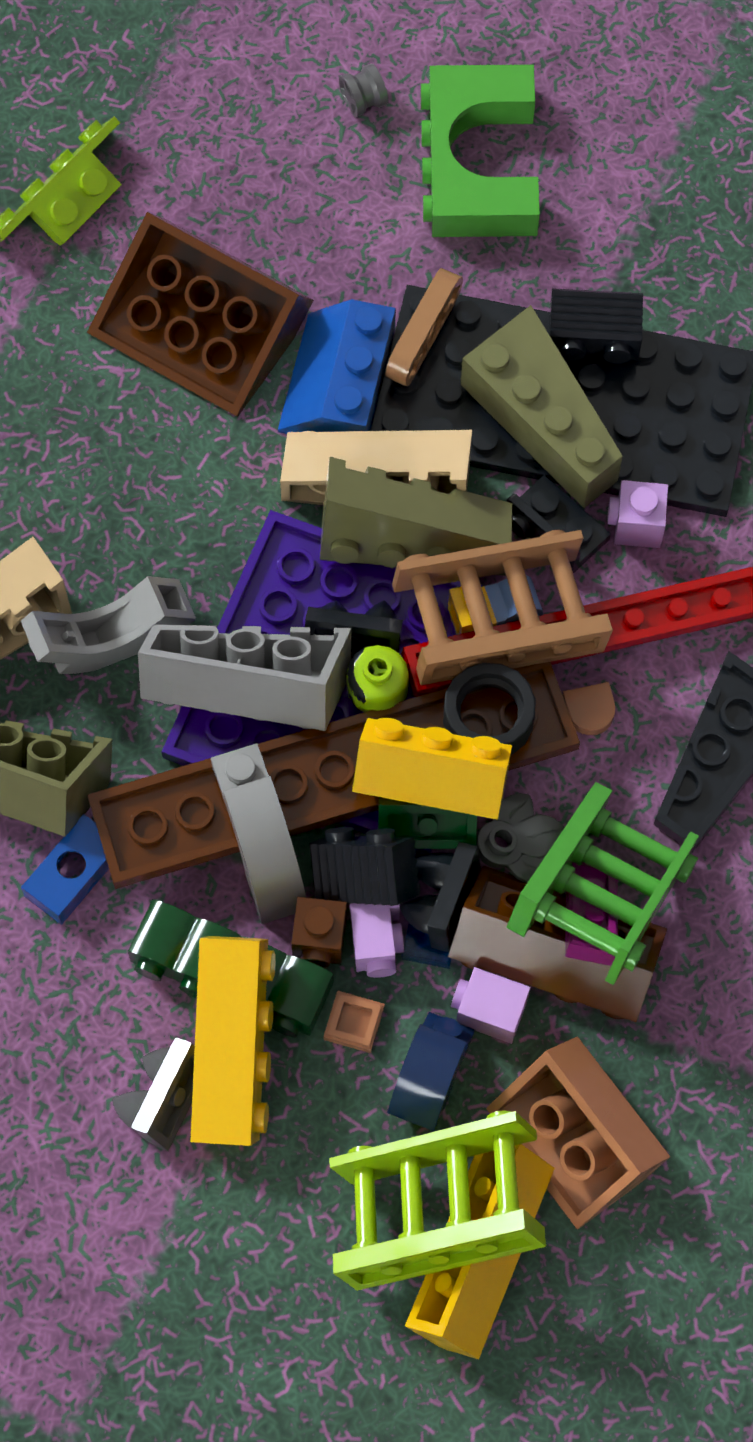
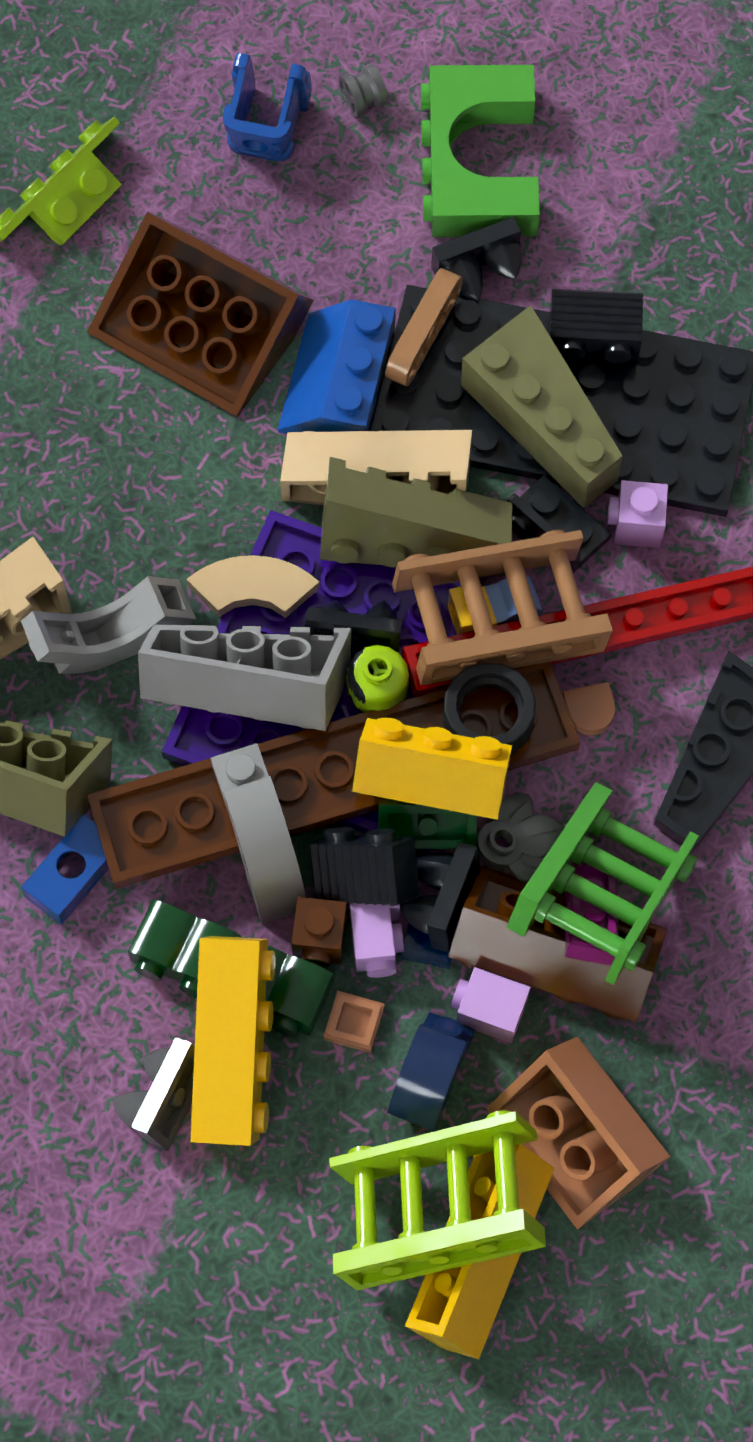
none -> tan tile [186,555,320,618]
none -> blue piece [223,53,312,161]
none -> black tile [431,217,522,303]

